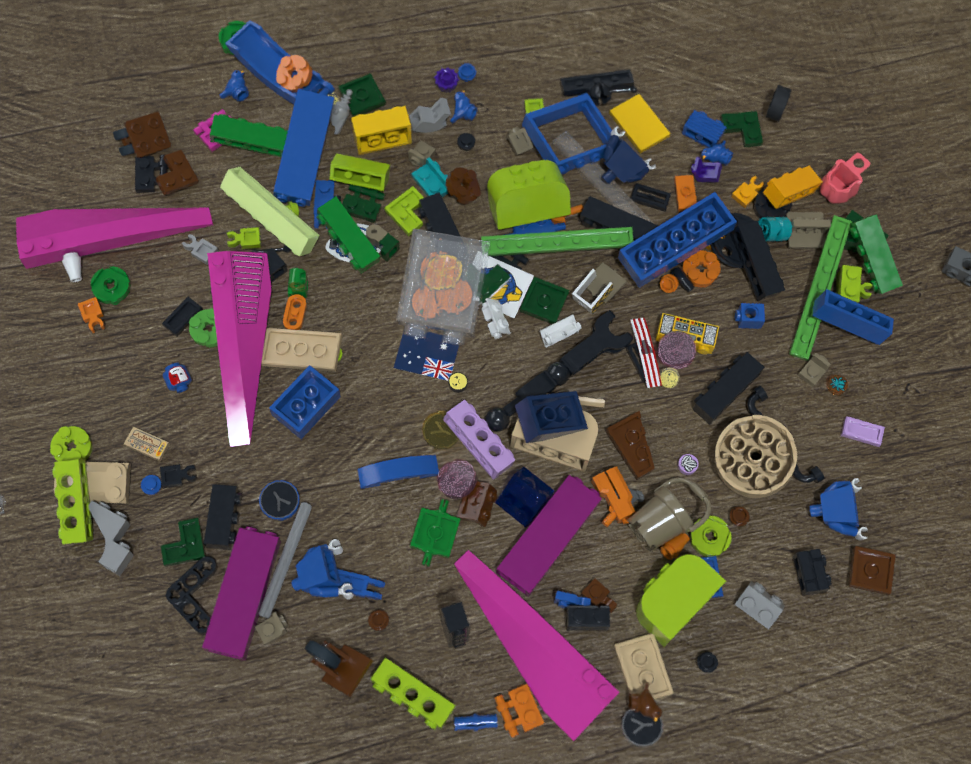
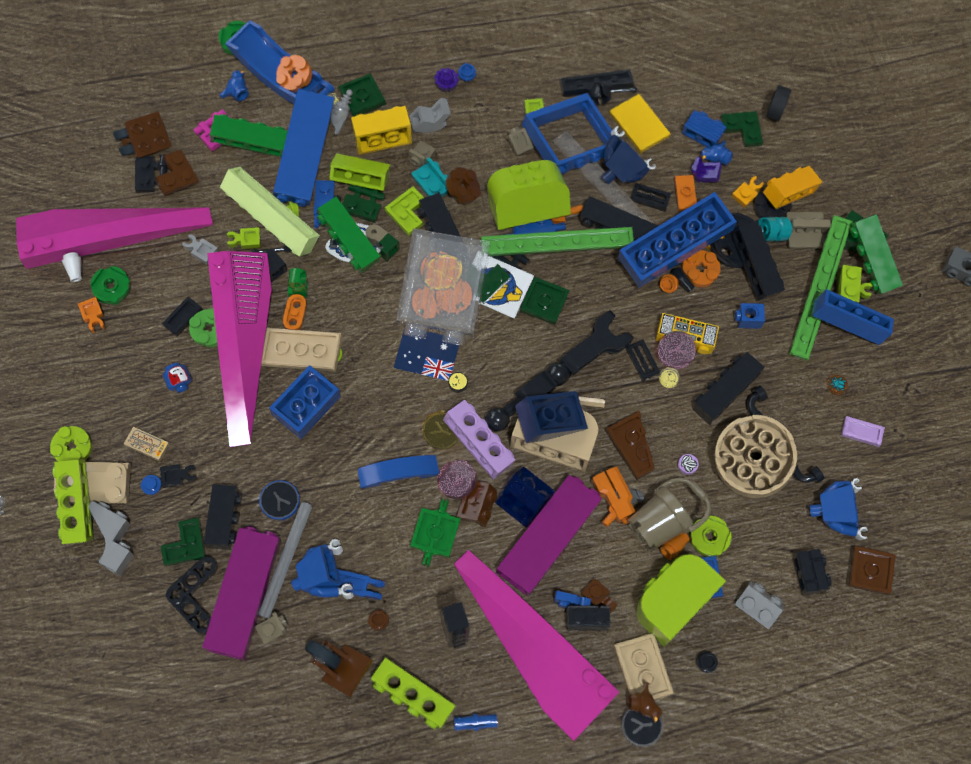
blue animal [450,91,478,123] -> none
black plate [457,133,475,151] -> none
white hinge [481,298,511,339] -> none
orange plate [495,684,544,738] -> none
white hinge [540,315,582,347] -> none
white piece [572,269,613,315] -> none
dark tan piece [586,262,627,305] -> none
sticker [630,318,662,388] -> none
reddish brown plate [729,507,750,527] -> none
dark tan bracket [798,353,831,387] -> none
coral piece [820,153,870,204] -> none

